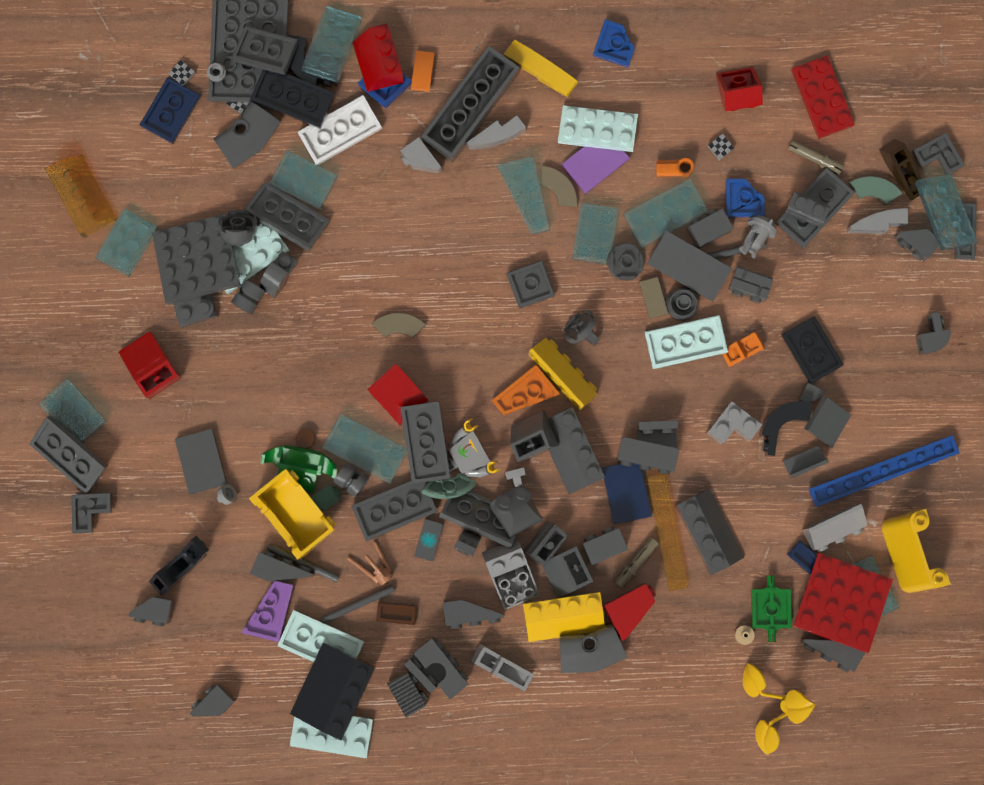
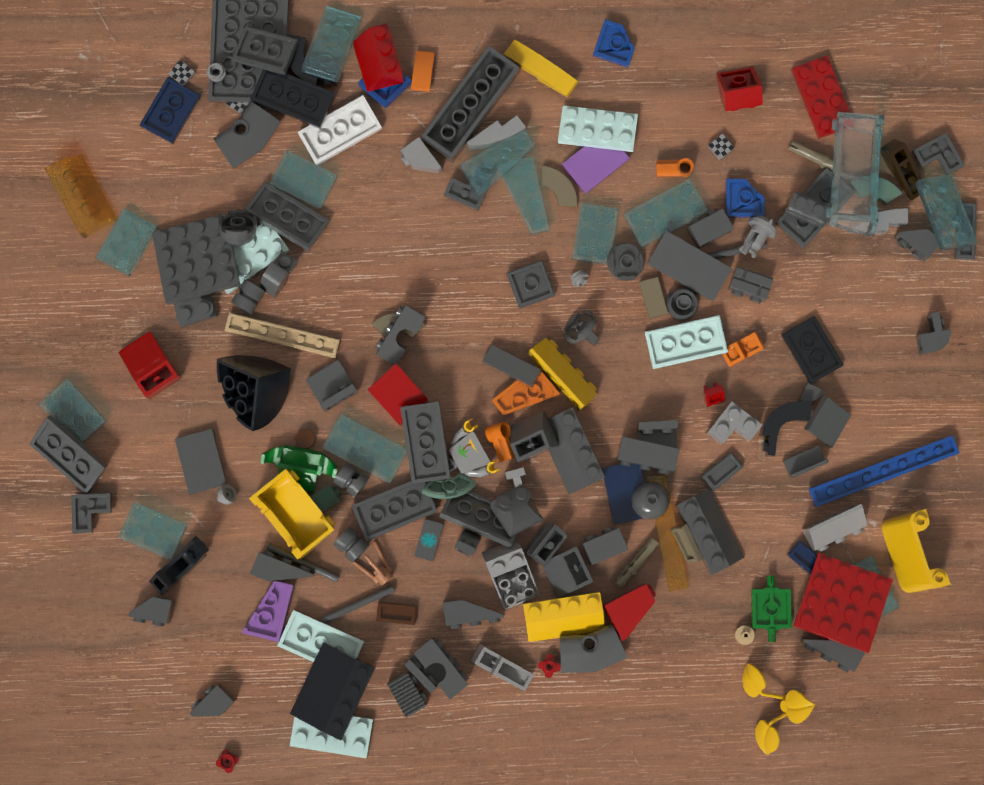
none -> clear light blue plate [118,502,188,560]
none -> red plate [216,749,239,773]
none -> black brick [217,355,291,431]
none -> tan tile [224,312,340,359]
none -> dark grey bracket [306,360,358,412]
none -> dark grey wheel [333,527,370,563]
none -> dark grey arch [375,303,426,365]
none -> dark grey plate [444,169,494,211]
none -> clear light blue wing [460,129,535,198]
none -> dark grey tile [482,345,542,388]
none -> orange piece [485,422,515,462]
none -> red plate [538,654,561,678]
none -> light grey plate [570,270,589,287]
none -> dark grey cylinder [631,481,670,520]
none -> dark tan tile [671,524,703,563]
none -> dark grey tile [701,452,743,491]
none -> red tile [703,382,725,407]
none -> clear windscreen [826,112,884,236]

